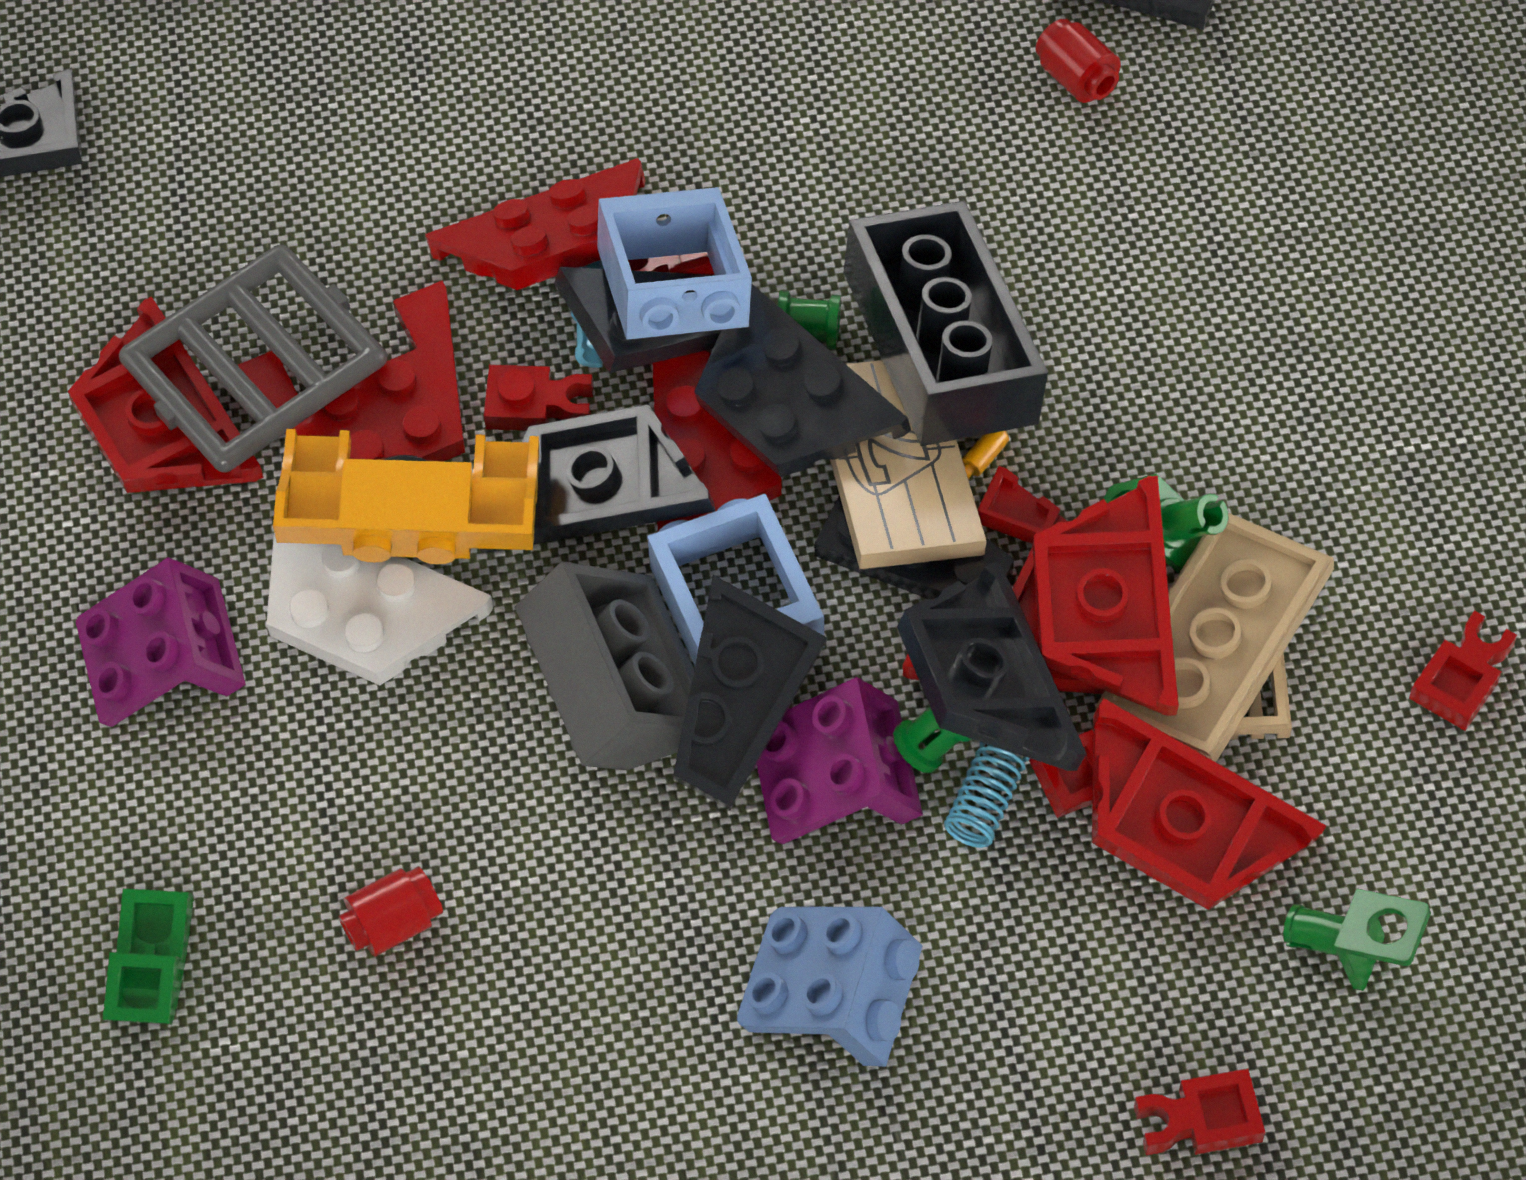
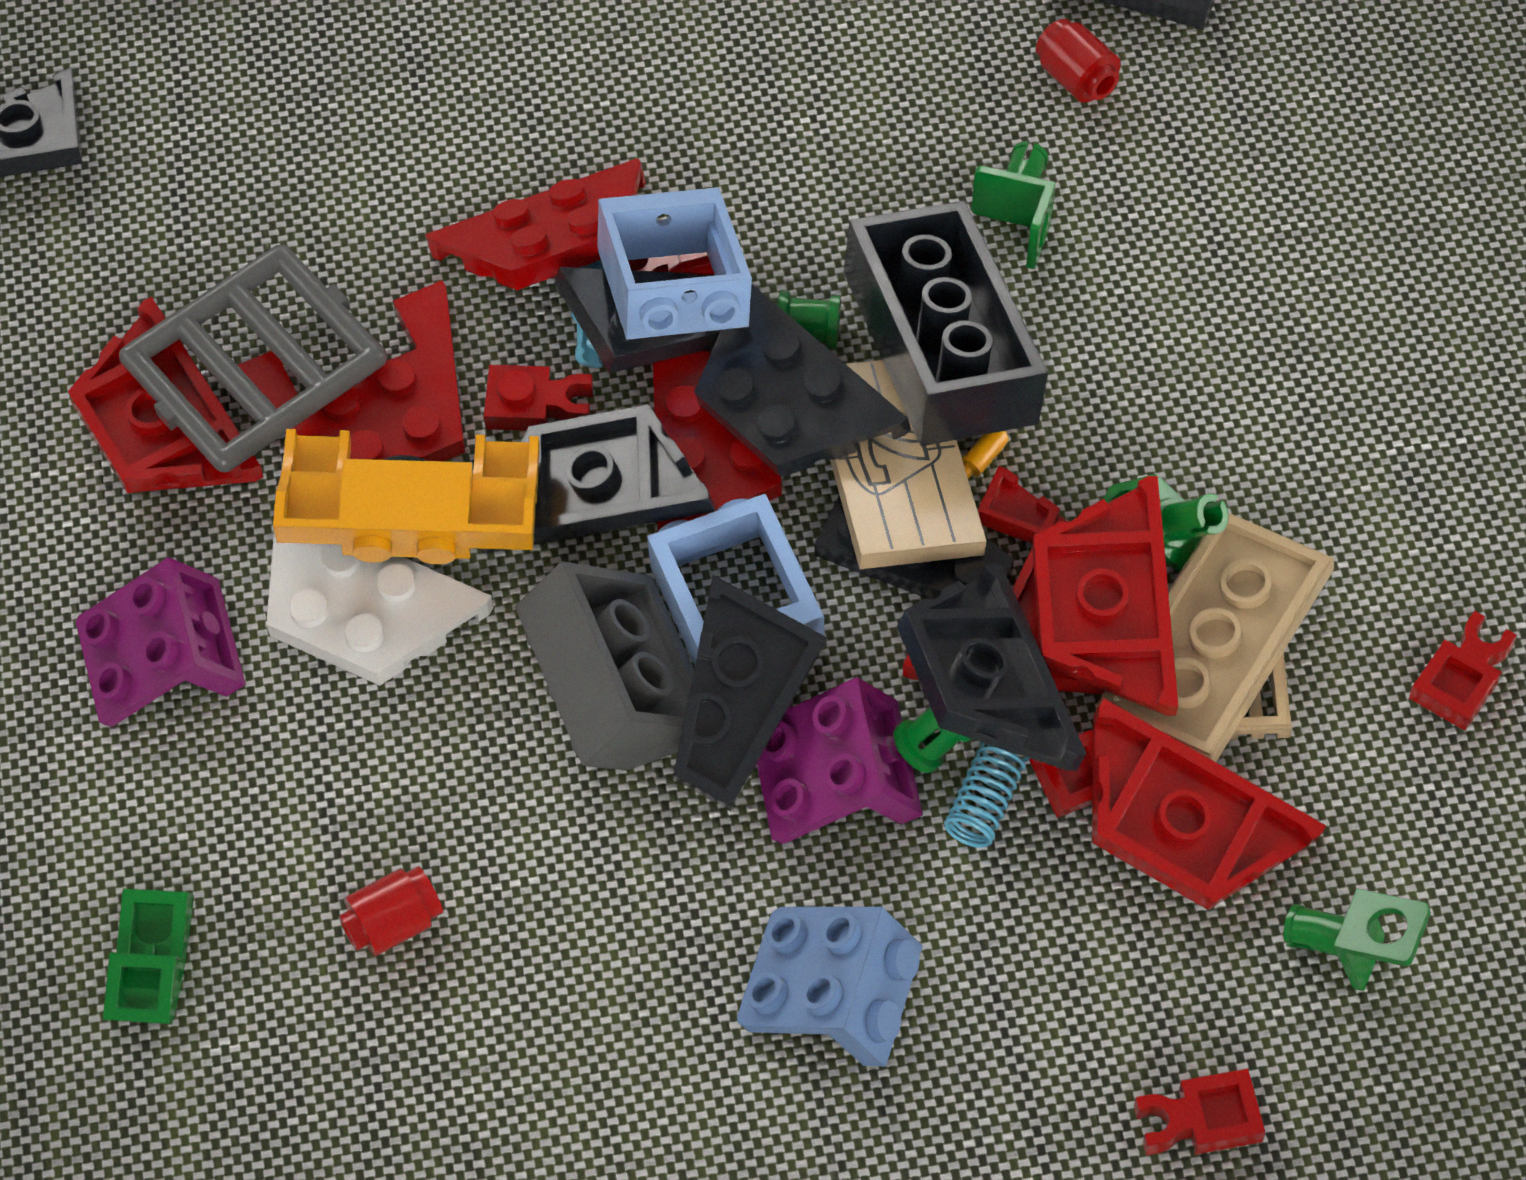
none -> green bracket [971,141,1056,270]

